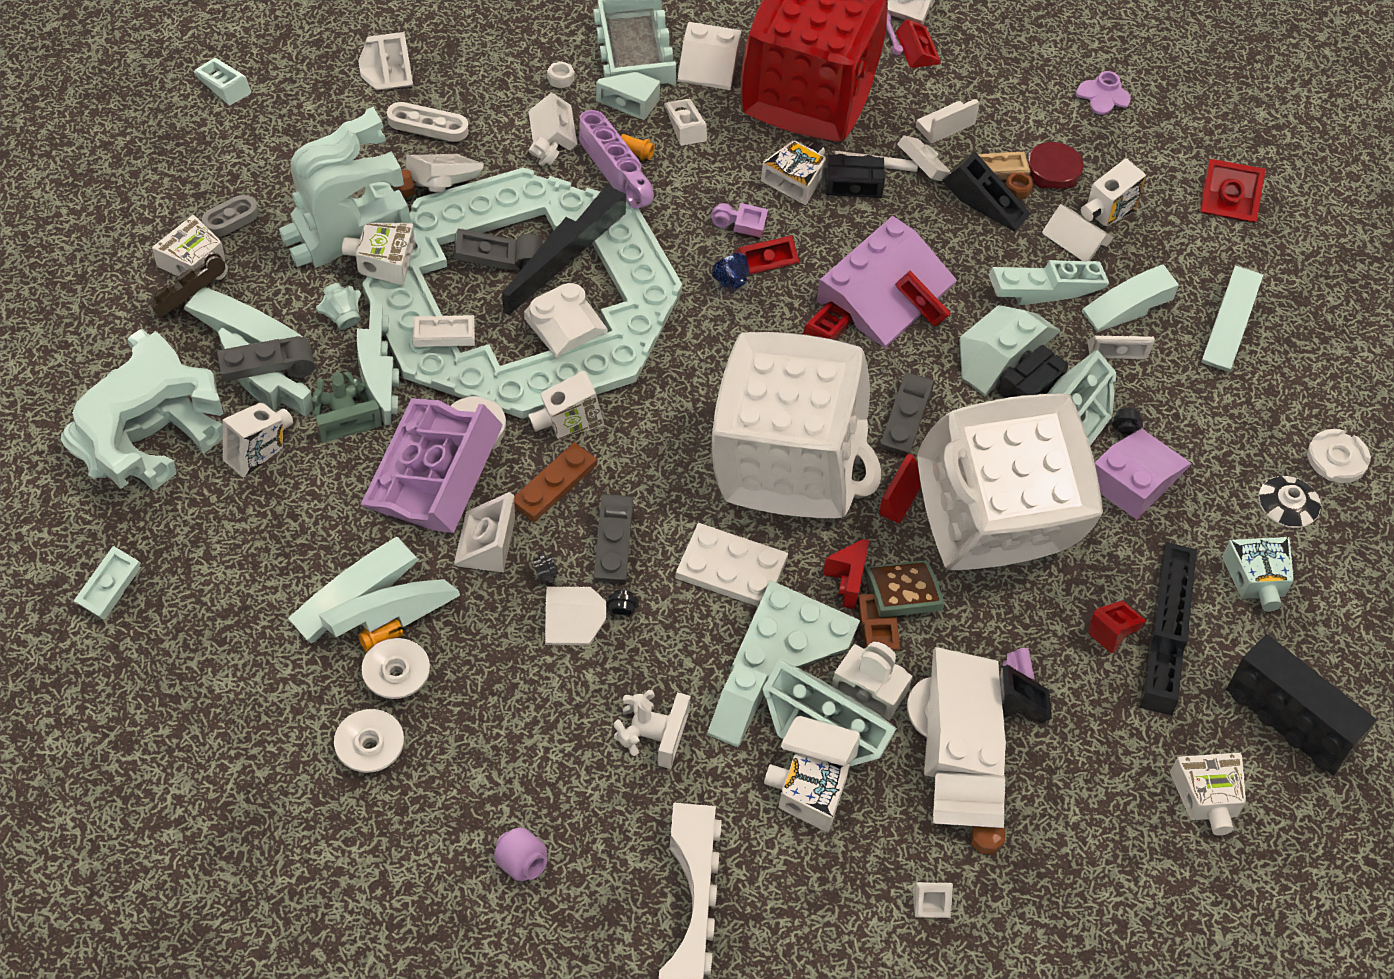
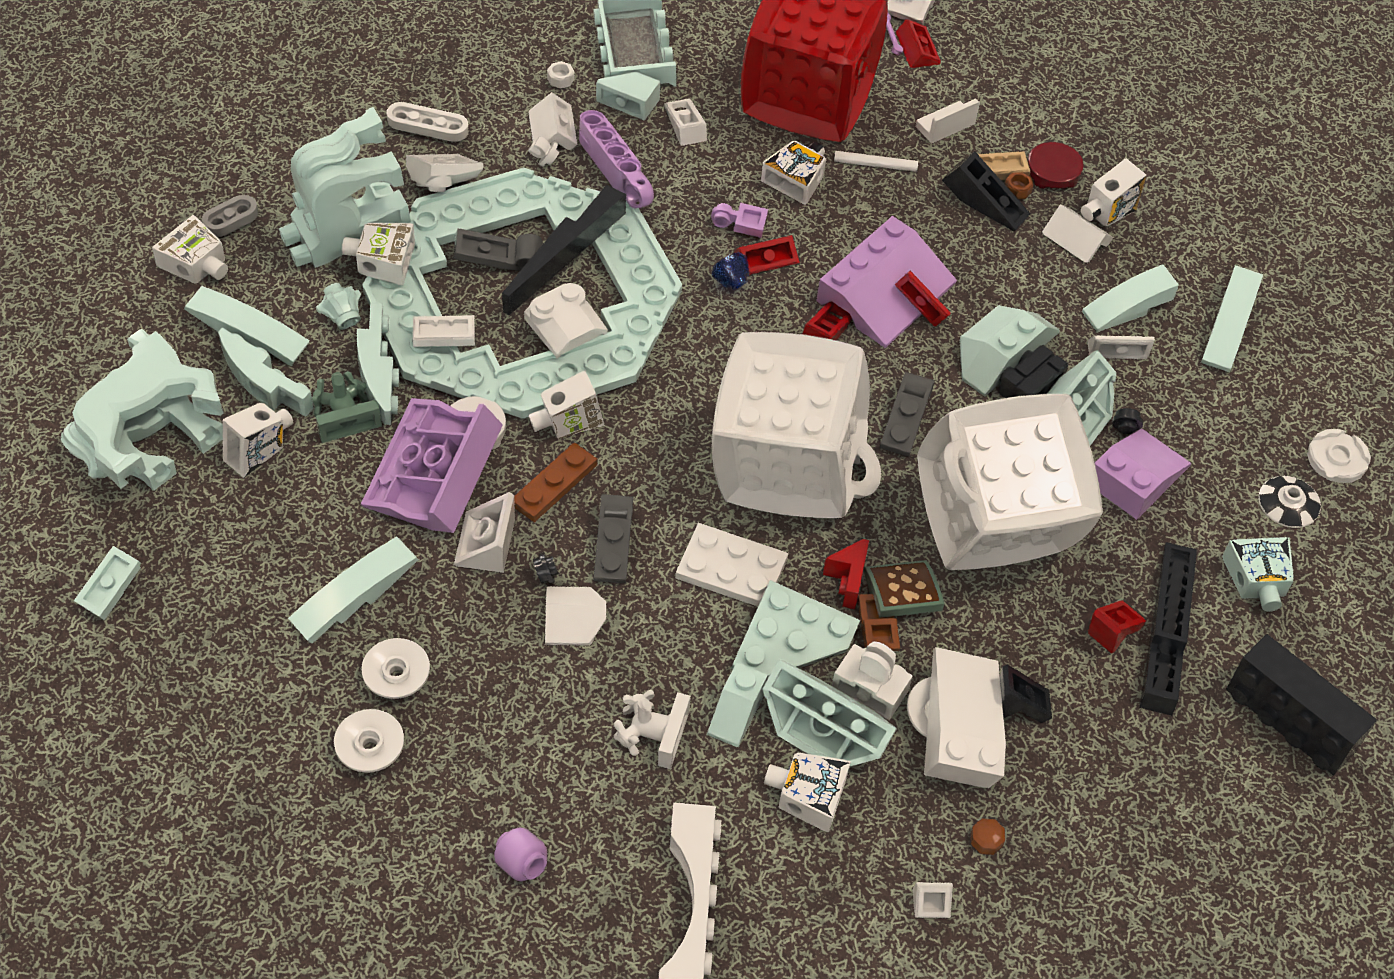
dark brown plate [150,252,225,318] -> none
light aqua slope [193,58,251,106] -> none
dark grey plate [217,336,315,382] -> none
light aqua slope [319,579,460,637] -> none
white slope [358,32,413,91] -> none
light orange pin [358,618,404,652] -> none
dark orange tile [395,169,415,198] -> none
black plate [606,590,639,616] -> none
light orange pin [620,134,655,161] -> none
white slope [677,22,741,90] -> none
white slope [781,716,860,766] -> none
black brick [825,154,885,198] -> none
red slope [879,453,921,523] -> none
white plate [898,135,950,181] -> none
white panel [933,771,1005,828] -> none
light aqua slope [989,260,1109,305] -> none
lavender plate [1003,648,1035,681] -> none
lavender plate [1076,71,1131,115] -> none
white torso [1170,753,1246,835] -> none
red slope [1200,159,1266,223] -> none

